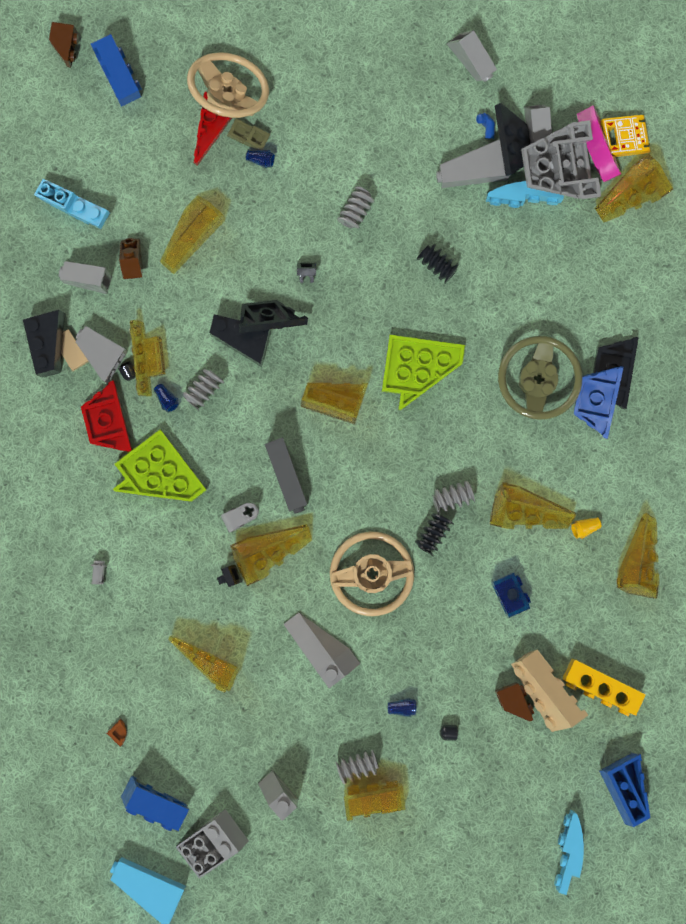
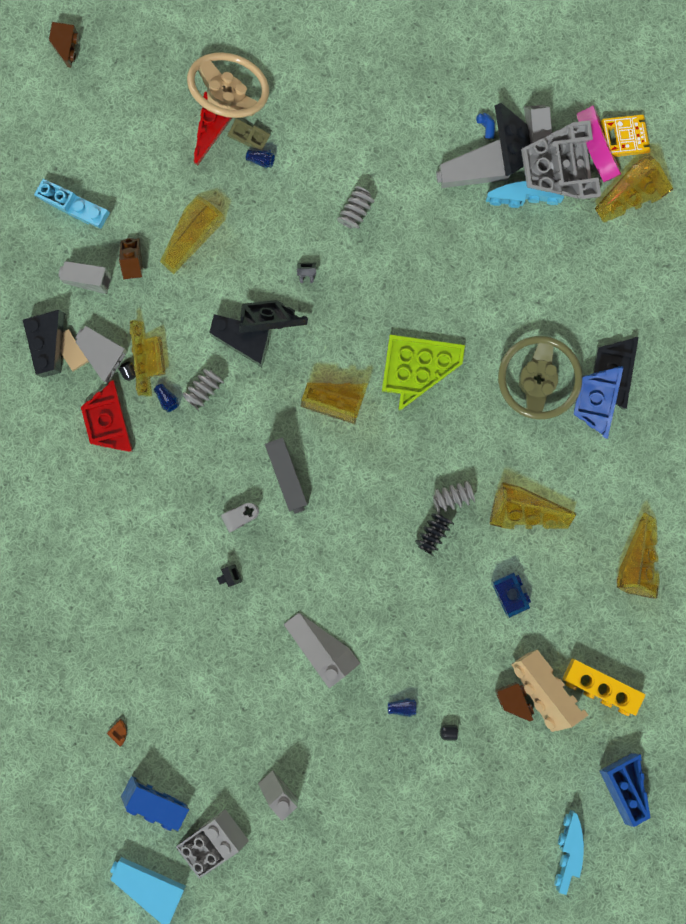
blue wedge [91,34,142,107] -> none
light grey pin [91,560,107,584] -> none
lime wing [113,429,207,502] -> none
clear yellow wedge [168,635,241,692] -> none
clear yellow wedge [230,524,312,586] -> none
tan piece [330,532,414,616] -> none
light grey piece [336,750,379,784] -> none
clear yellow wedge [344,780,406,821] -> none
black piece [417,244,459,284] -> none
light grey slope [447,30,497,82] -> none
yellow cone [571,517,602,539] -> none

